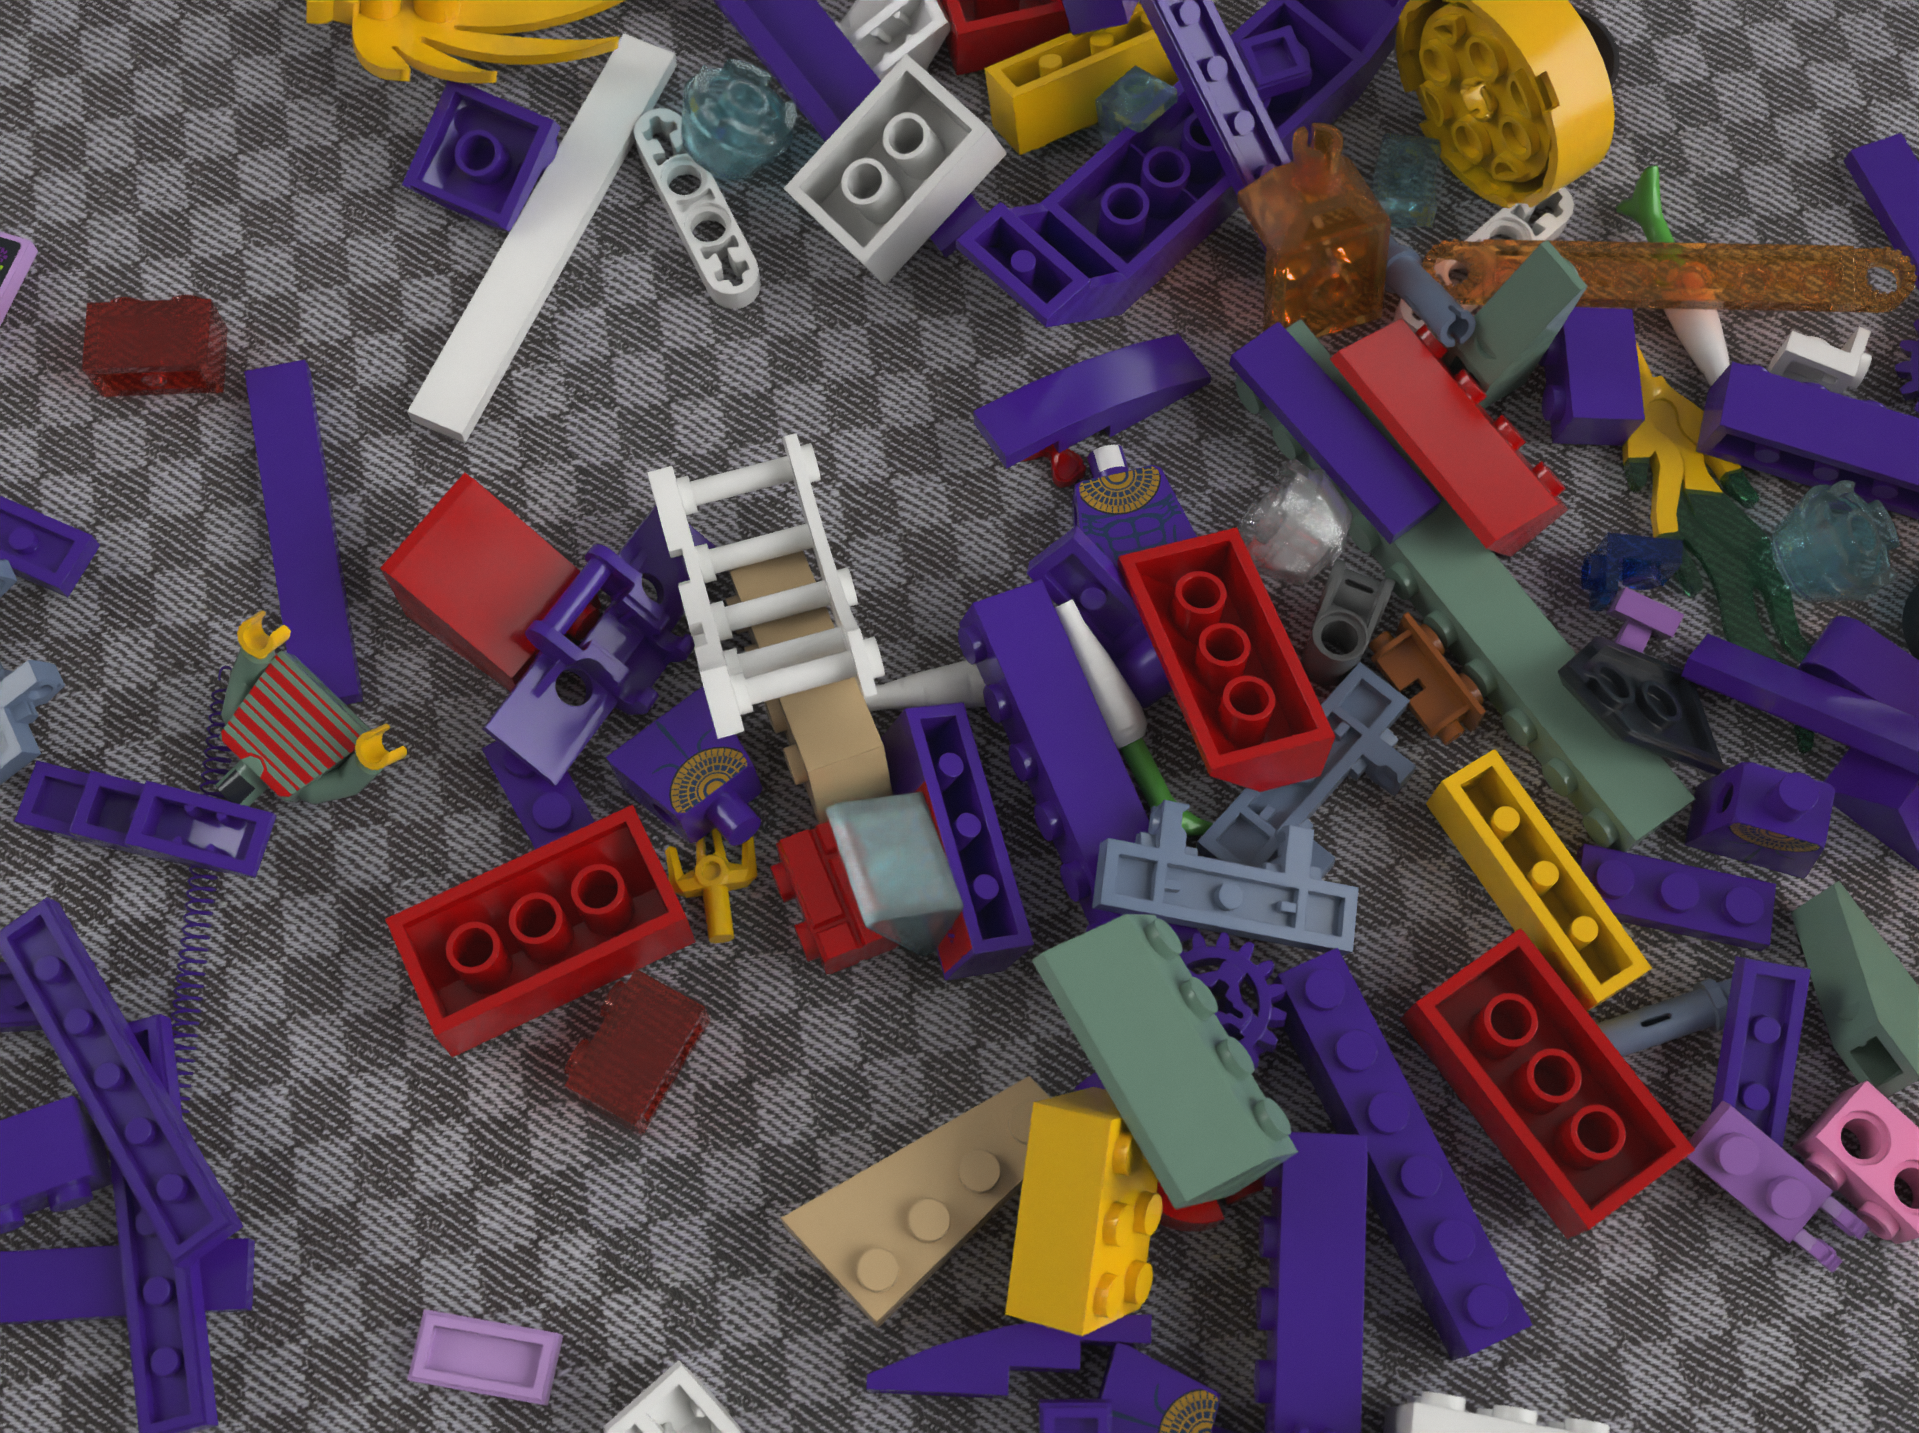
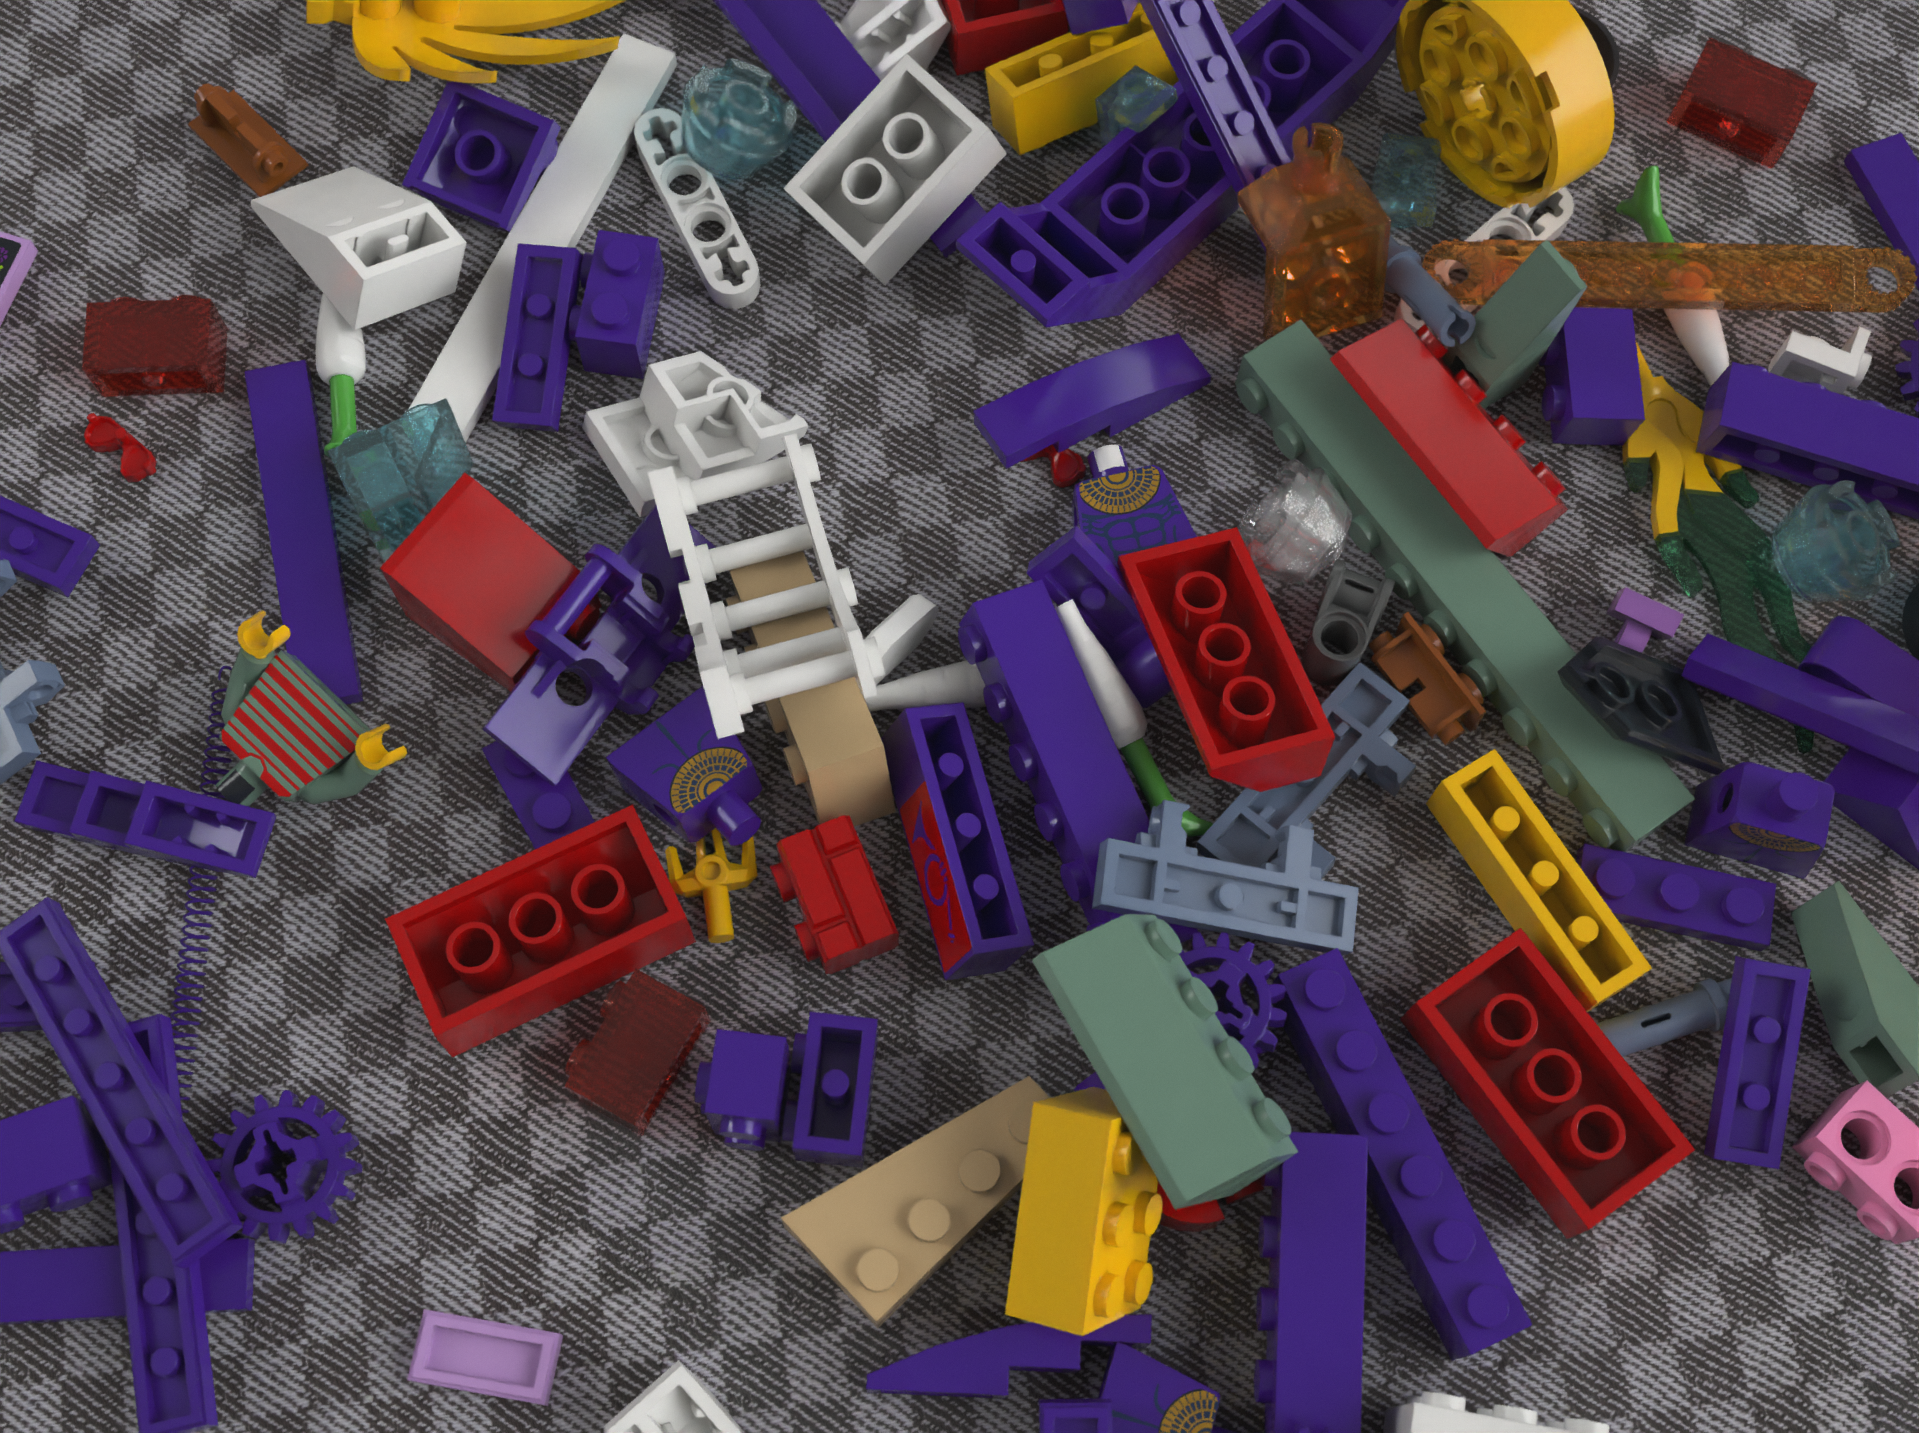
clear light blue slope [826,792,964,957] -> none
dark purple tile [1229,321,1441,544] -> none
dark purple tile [1234,25,1312,100] -> none
clear blue bracket [1581,532,1683,612] -> none
medium lavender hinge [1685,1100,1870,1273] -> none
none -> red piece [84,413,157,483]
none -> dark orange hinge [188,83,309,197]
none -> dark purple gear [207,1090,362,1244]
none -> white slope [251,166,467,330]
none -> white piece [315,293,366,493]
none -> clear light blue slope [328,398,473,563]
none -> dark purple plate [492,243,583,432]
none -> dark purple brick [569,230,665,379]
none -> white slope [582,351,808,517]
none -> dark purple brick [695,1029,792,1151]
none -> dark purple brick [782,1012,879,1168]
none -> white tile [865,594,938,686]
none -> clear red brick [1667,37,1817,169]

